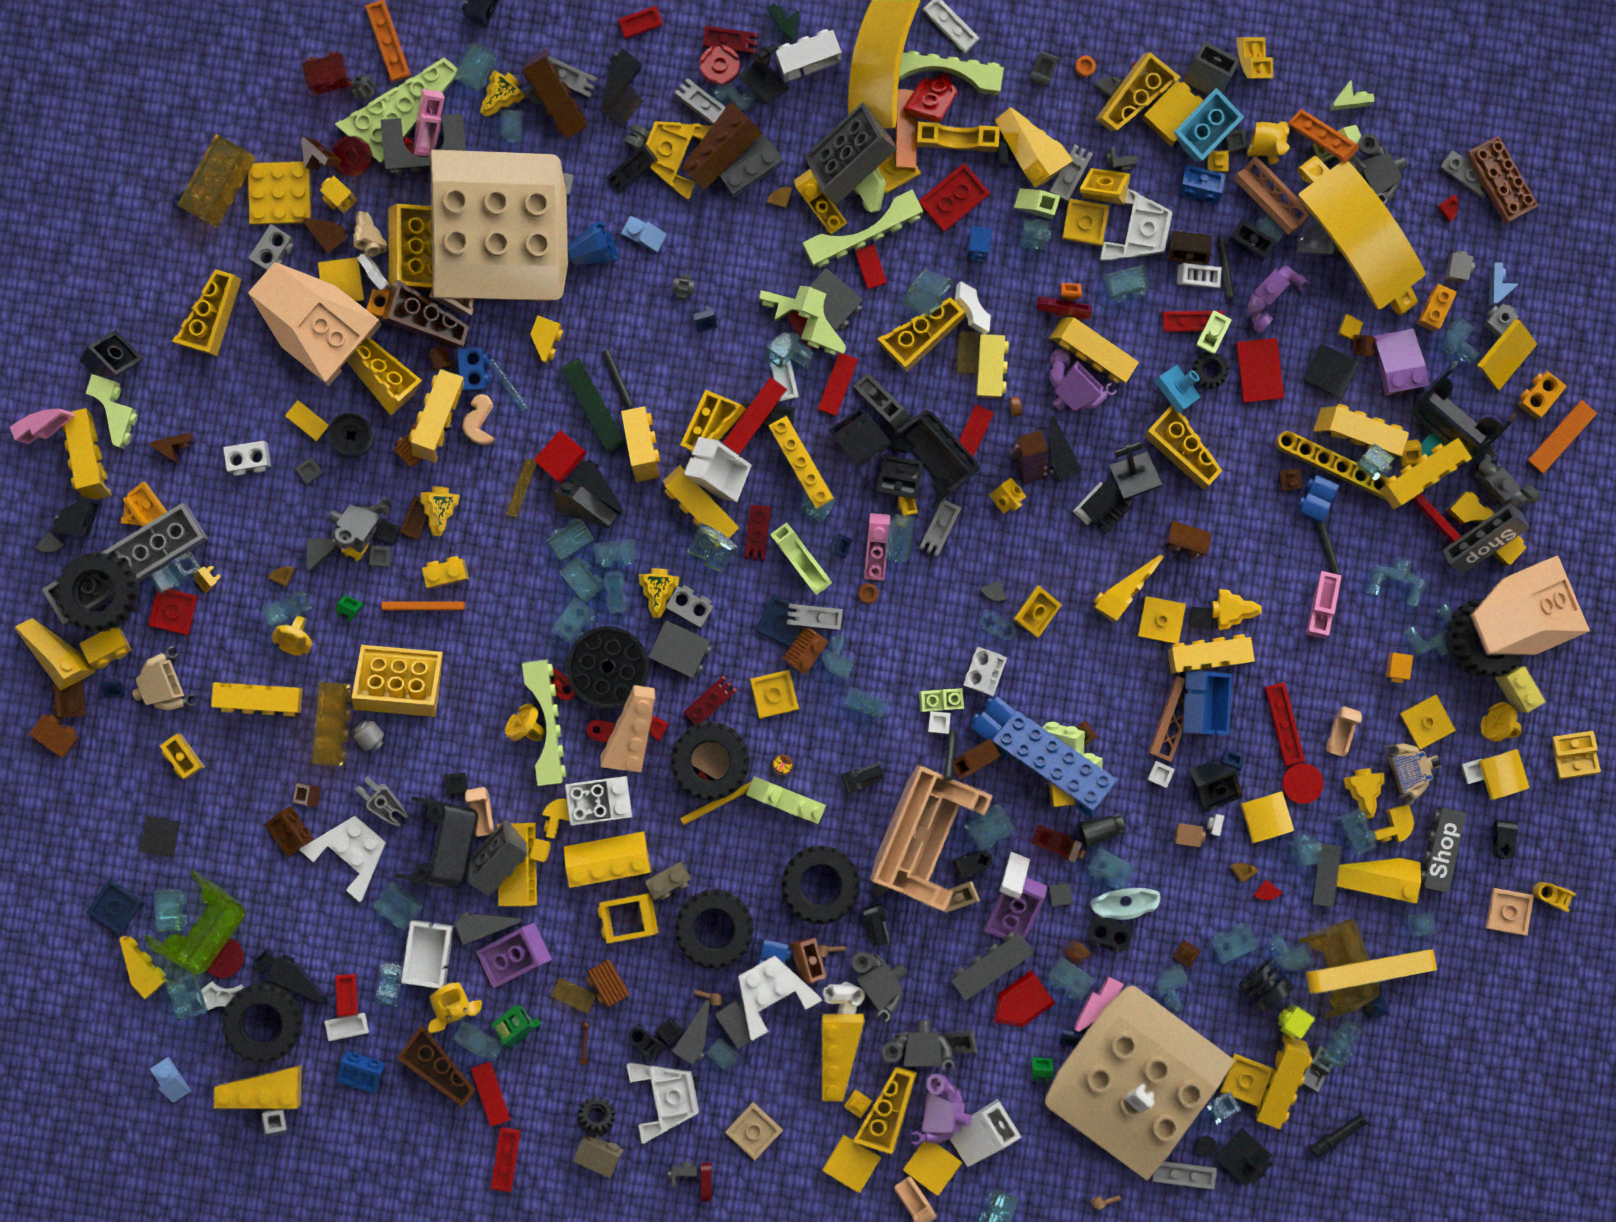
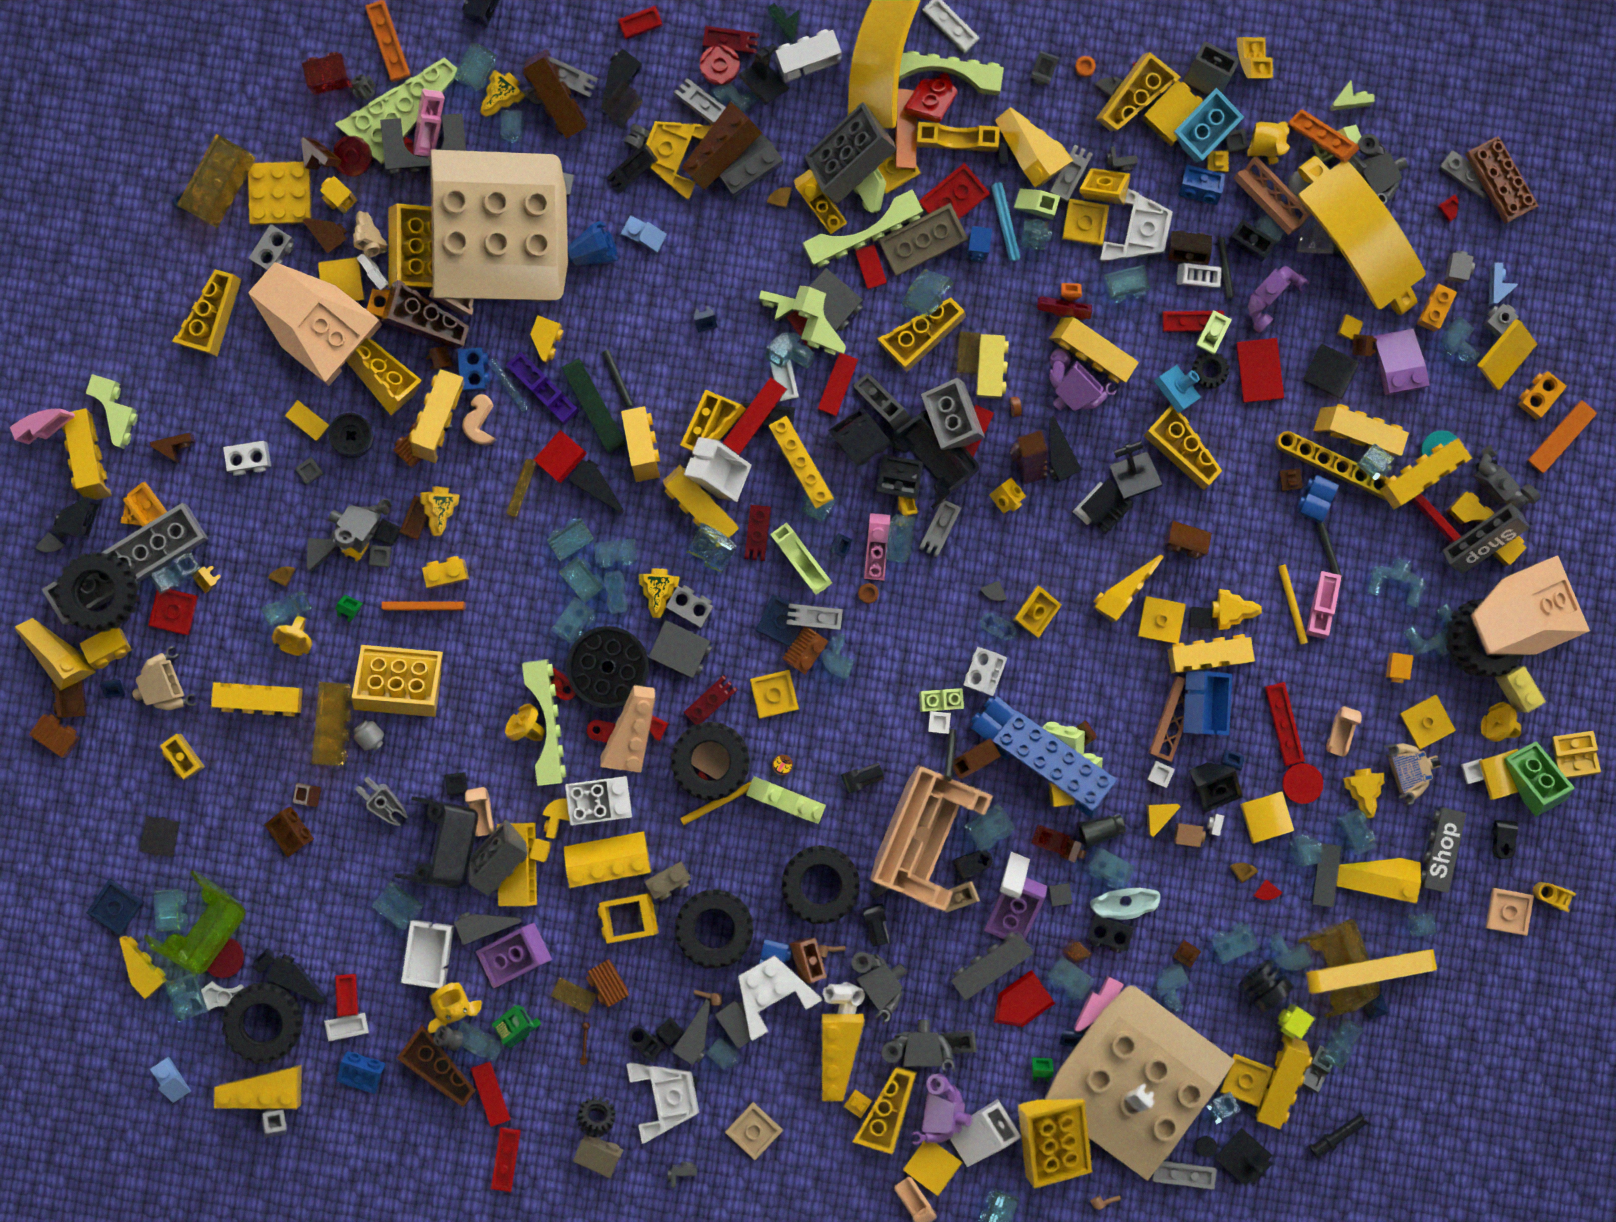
black slope [79,330,143,377] -> none
white wing [300,816,386,902] -> none
clear light blue brick [376,963,403,1008] -> none
black slope [554,480,618,529] -> none
dark grey gear [672,274,695,300] -> none
dark red beam [701,1162,712,1202] -> none
yellow slope [822,1134,881,1193] -> none
clear light blue brick [844,687,888,719] -> none
white tile [955,282,991,334] -> none
yellow brick [1371,805,1414,843] -> none
yellow slope [1400,440,1422,467] -> none
black windscreen [1413,359,1517,461] -> none
none -> dark grey wheel [434,1025,463,1051]
none -> dark purple slope [506,351,579,425]
none -> dark tan tile [878,203,969,277]
none -> light grey slope [921,378,985,450]
none -> medium azure axle [991,182,1020,262]
none -> yellow slope [1018,1099,1092,1188]
none -> yellow slope [1146,804,1181,837]
none -> yellow bar [1278,564,1308,645]
none -> light grey brick [1288,171,1309,202]
none -> bright green slope [1504,741,1575,817]

